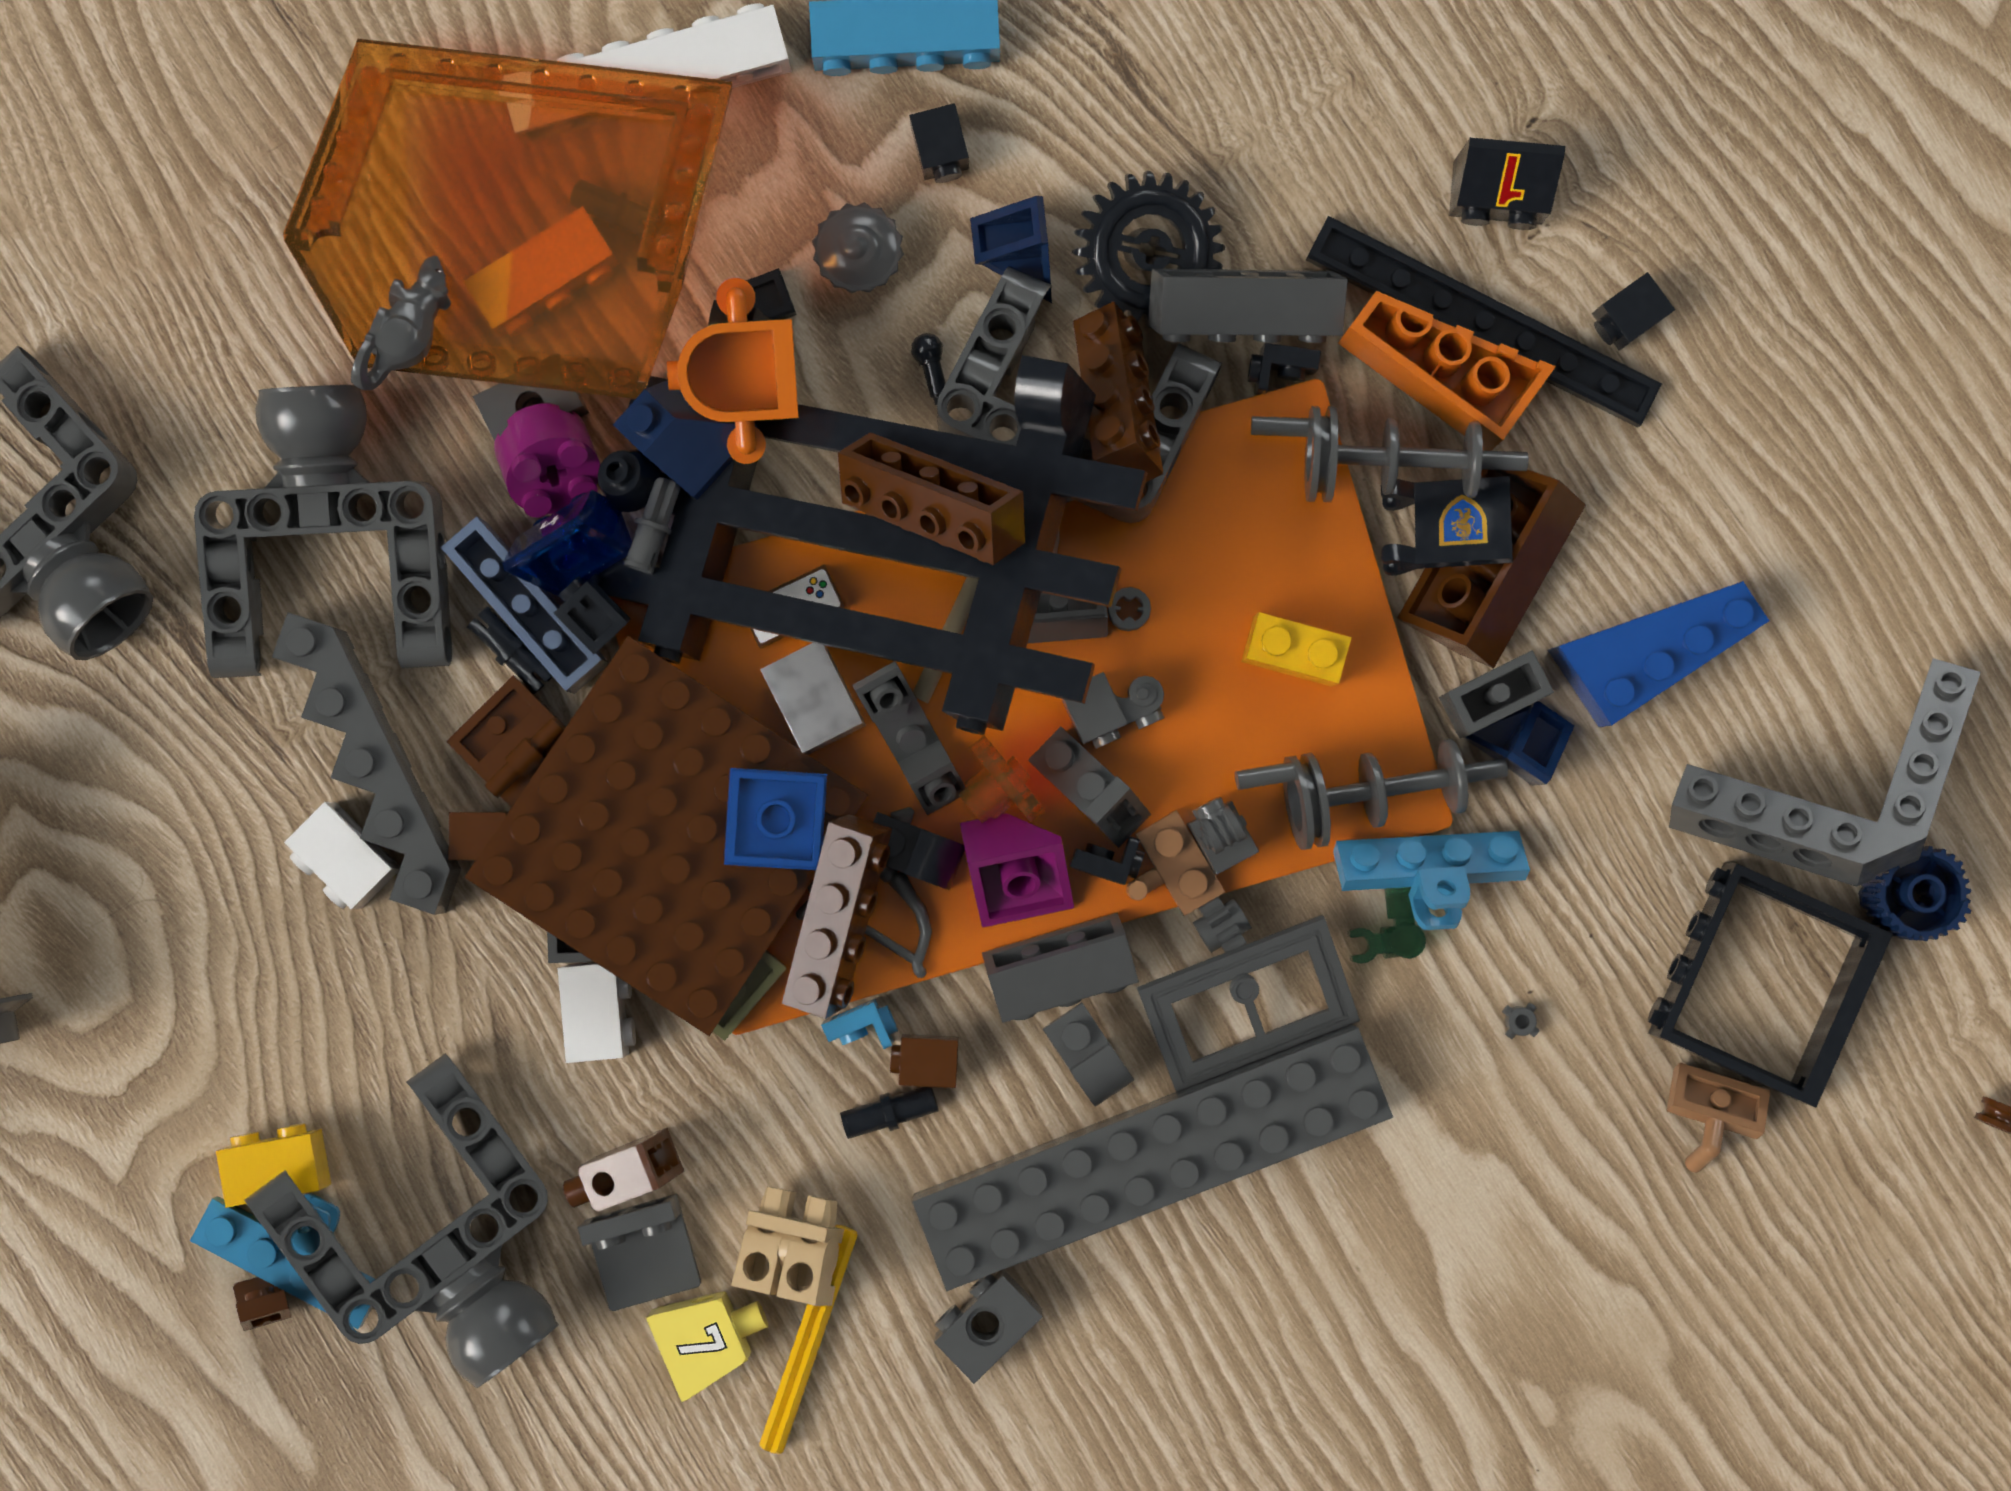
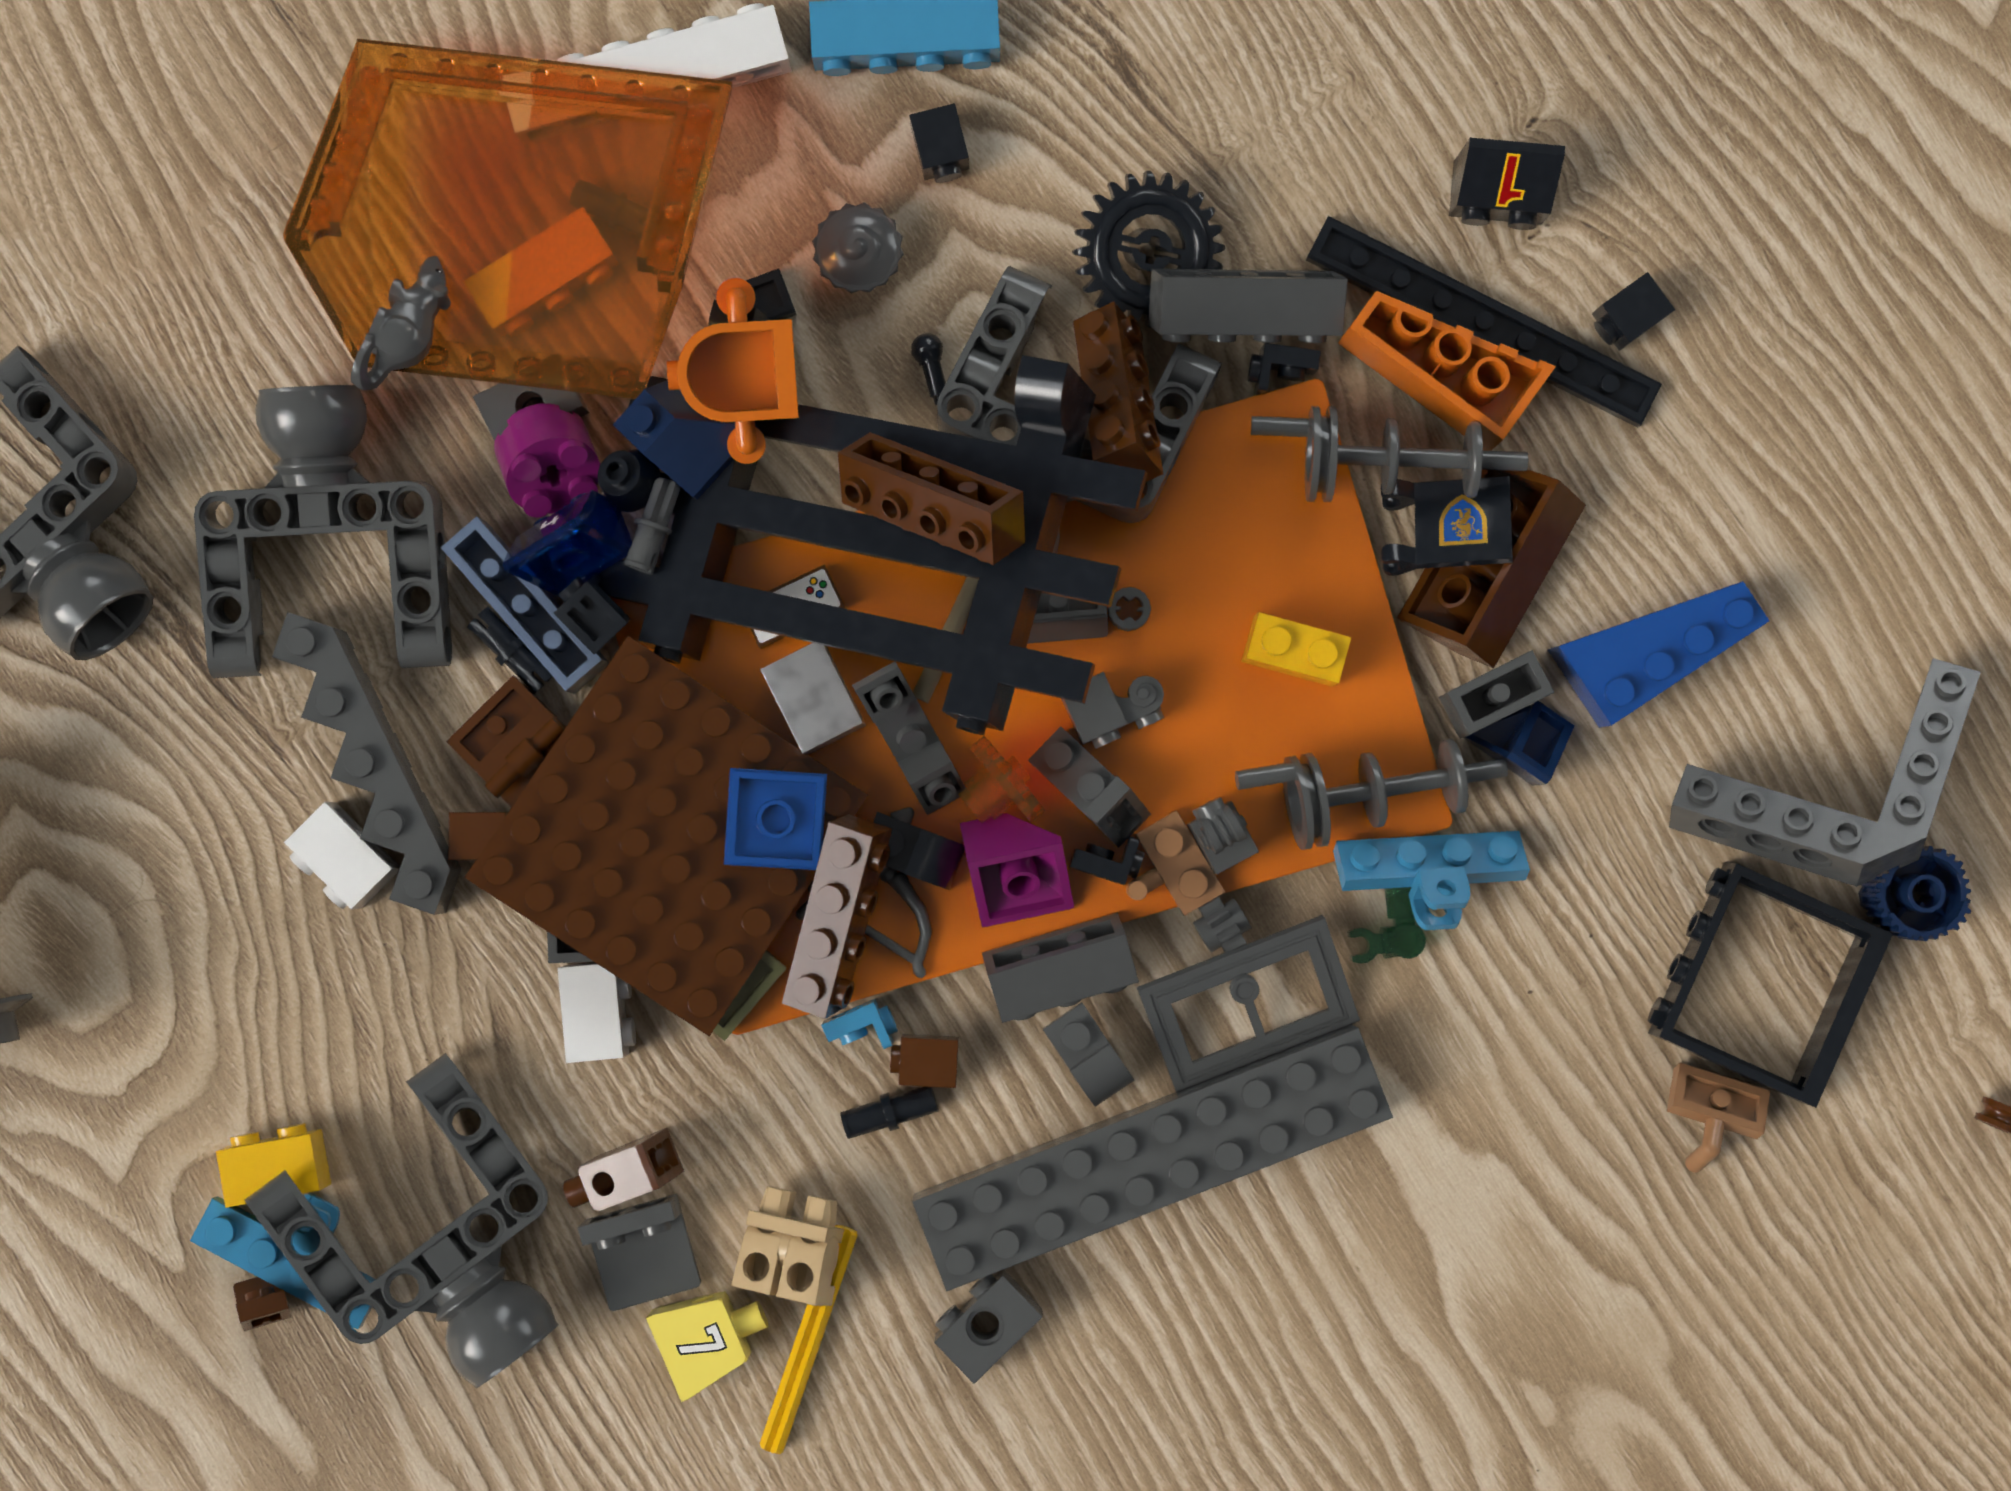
dark blue slope [970,196,1052,303] -> none
dark grey piece [1502,1002,1539,1039] -> none

